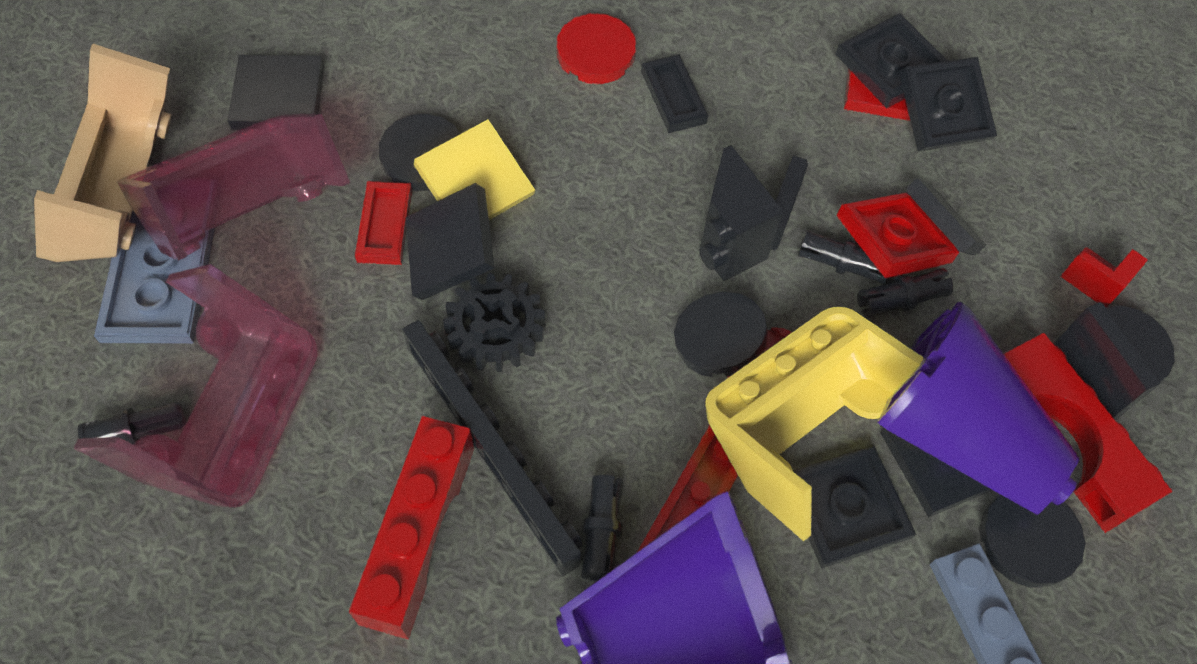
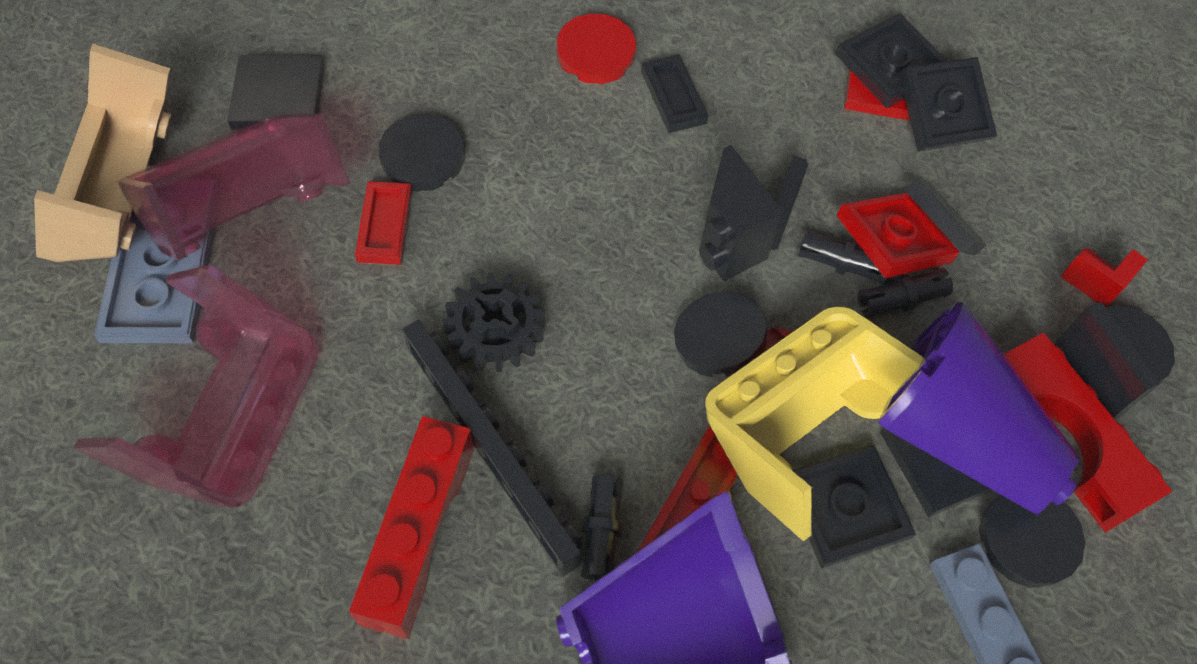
black axle [78,402,186,454] -> none
black tile [405,183,495,300] -> none
light yellow tile [414,120,535,220] -> none

